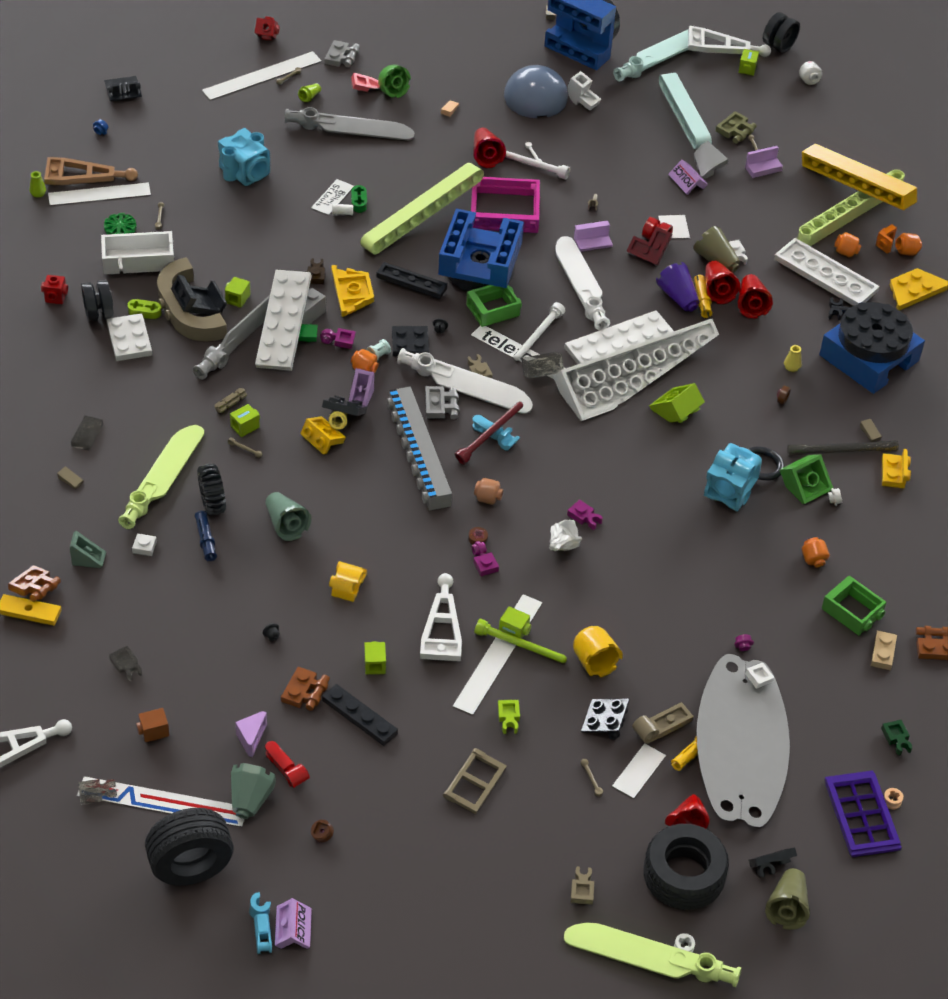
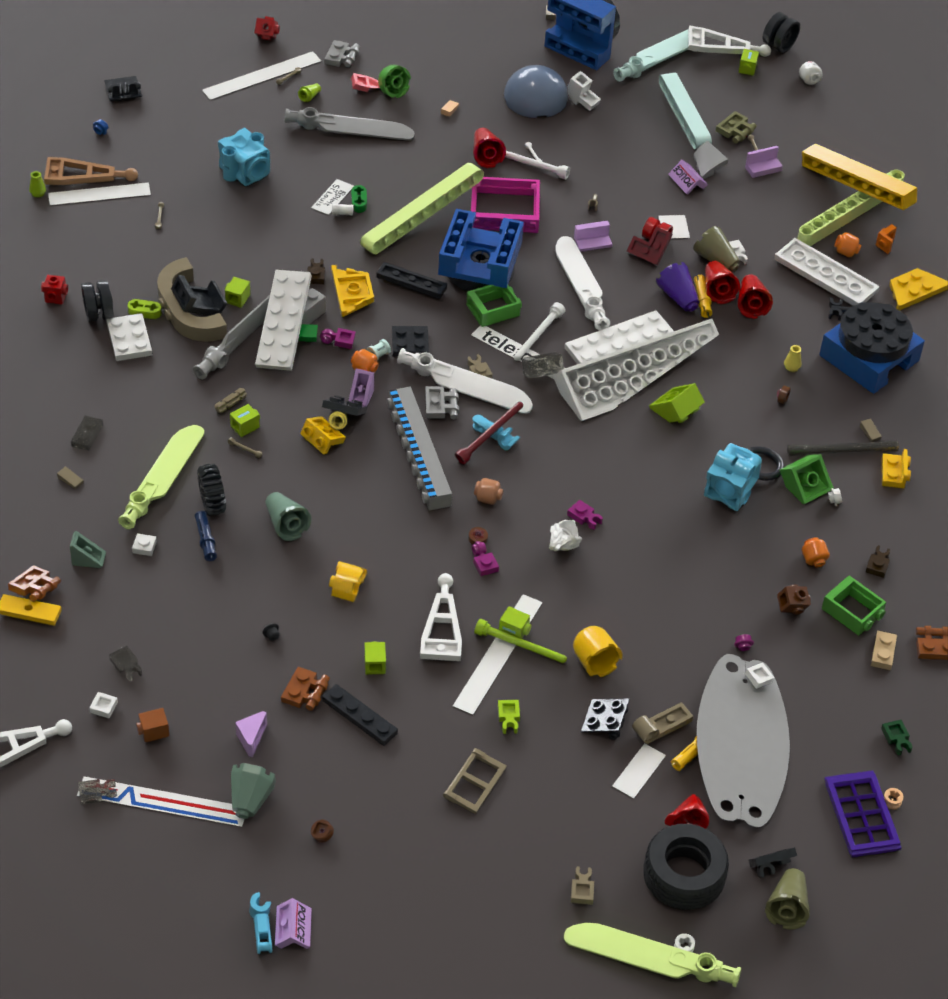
white piece [101,231,174,274] -> none
green wheel [104,213,137,235] -> none
black tyre [145,808,234,886] -> none
red piece [265,741,310,788] -> none
black piece [433,318,448,334] -> none
dark tan hinge [580,759,603,797] -> none
orange head [895,233,922,256] -> none
none -> white plate [89,692,118,718]
none -> reddish brown brick [777,584,811,615]
none -> dark brown plate [865,545,890,578]

